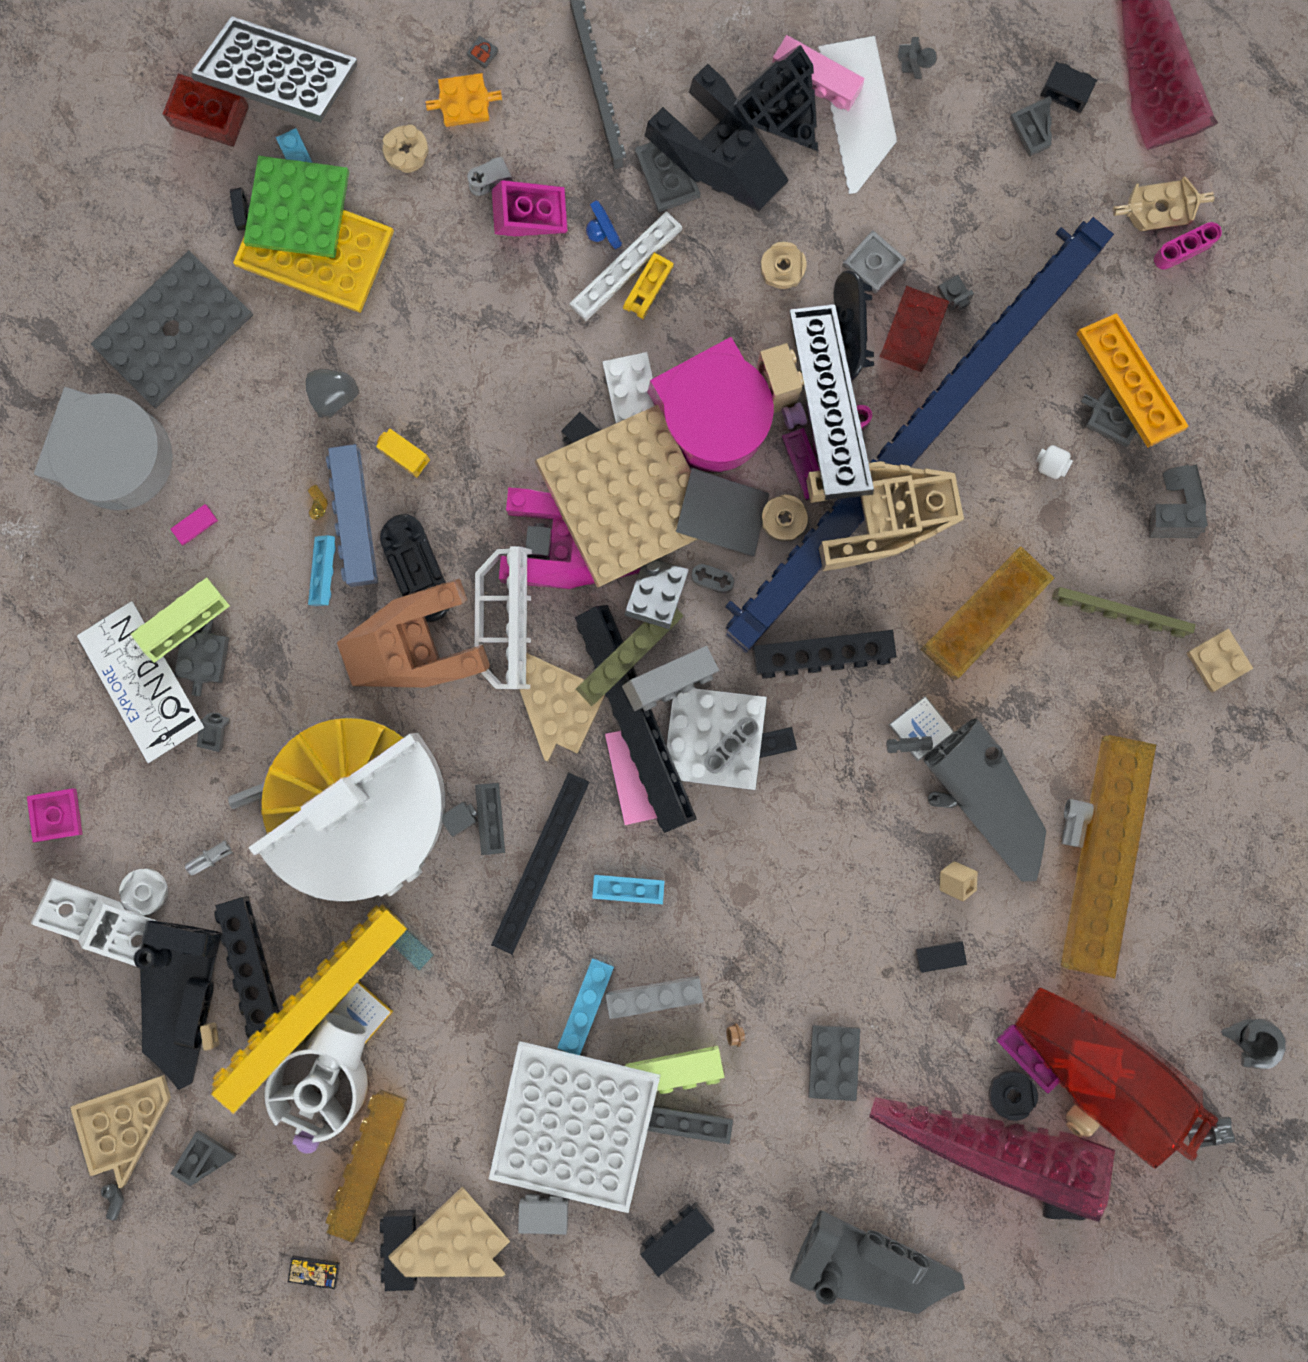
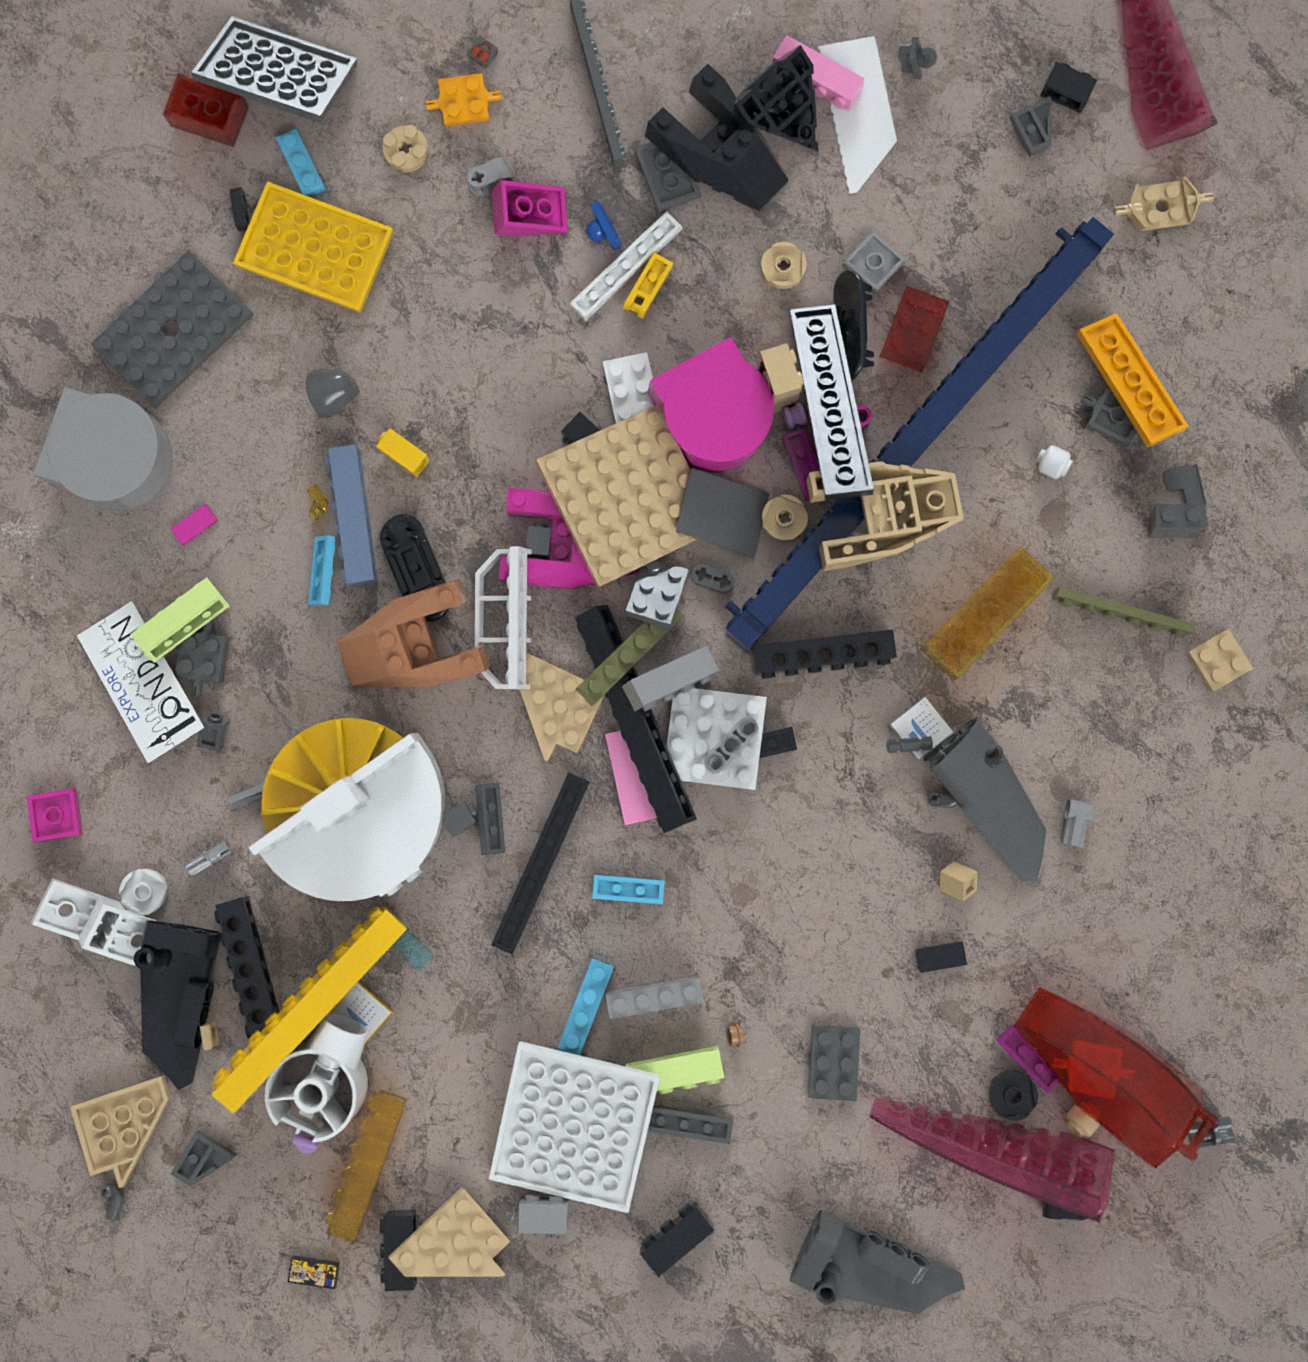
bright green plate [243,155,350,258] -> none
dark grey bracket [937,275,974,312] -> none
clear yellow brick [1061,735,1156,979] -> none
dark pink beam [1154,222,1222,270] -> none
dark grey piece [1221,1019,1286,1069] -> none

